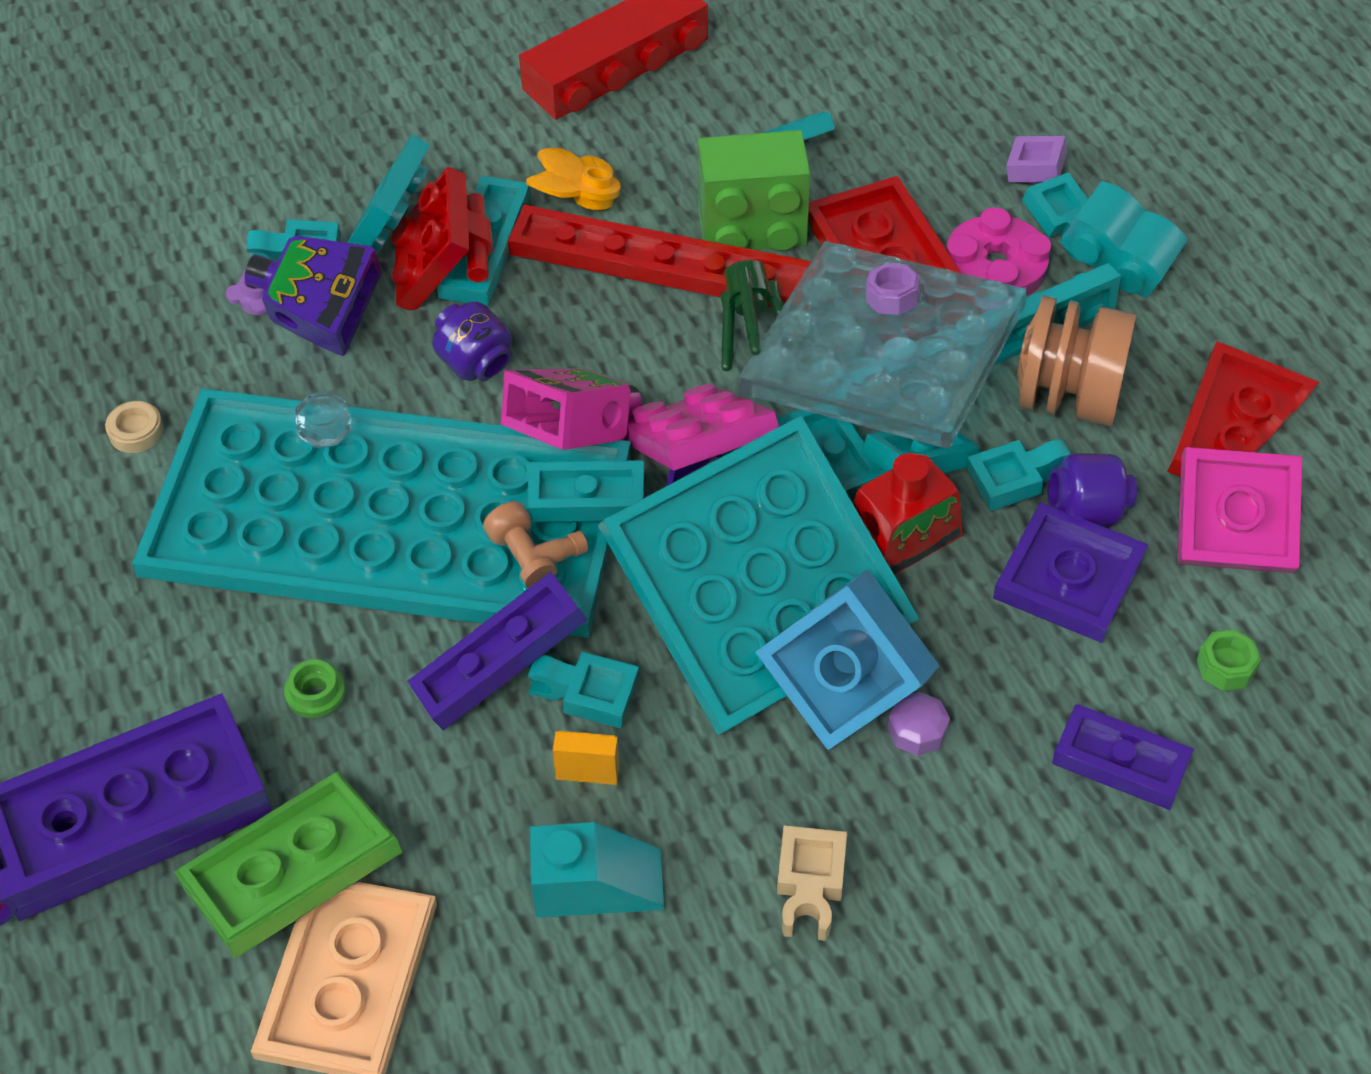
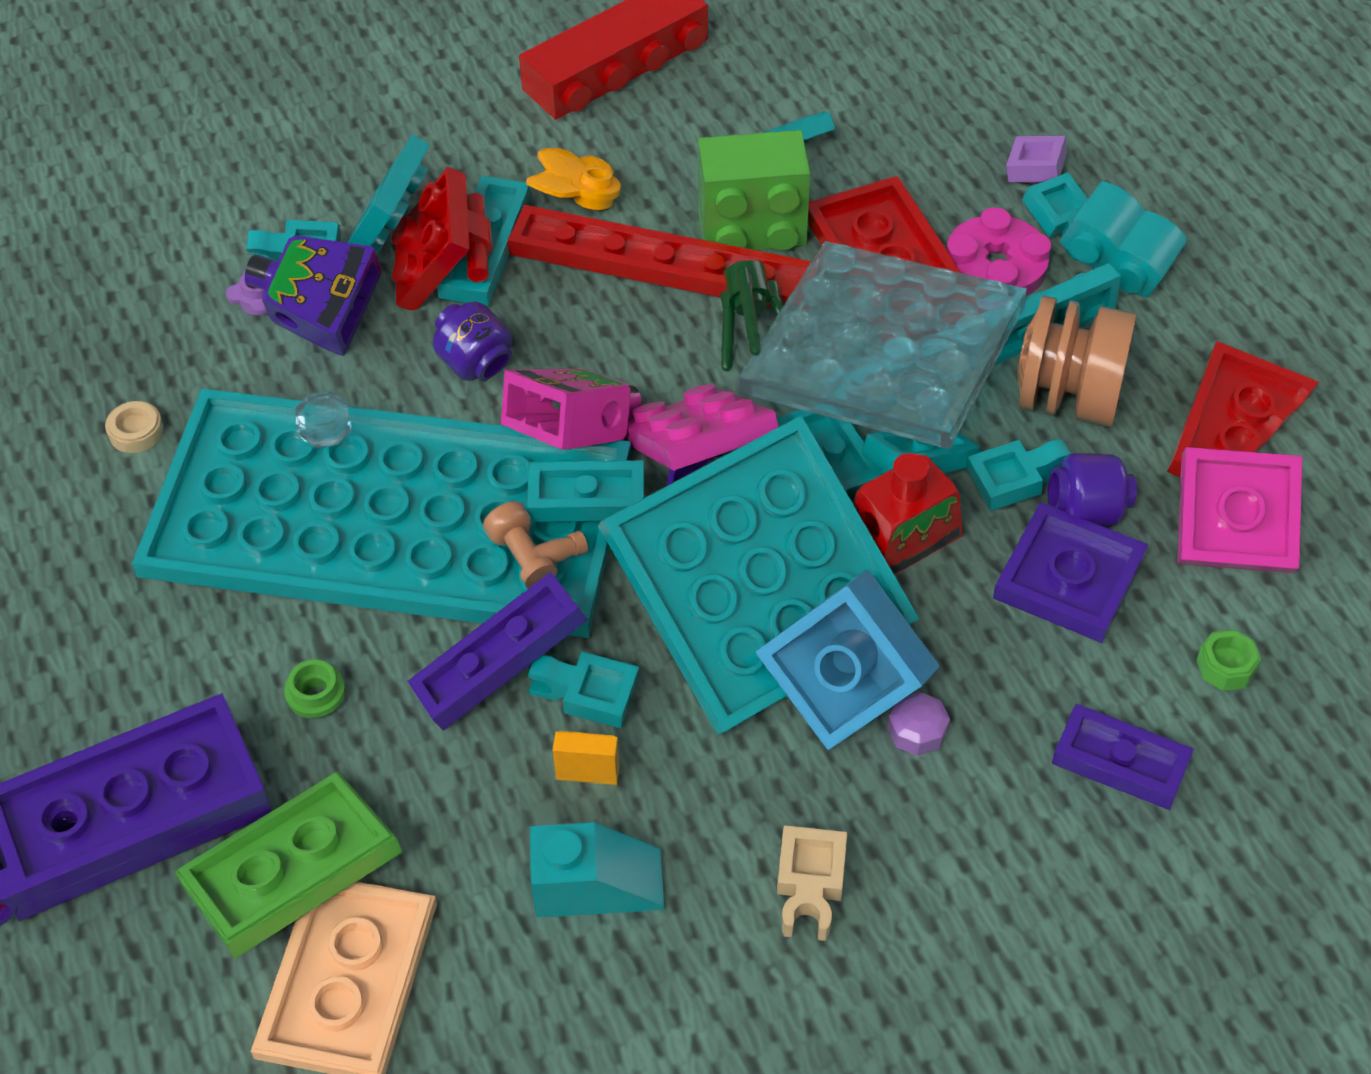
medium lavender tile [866,263,920,315] -> none

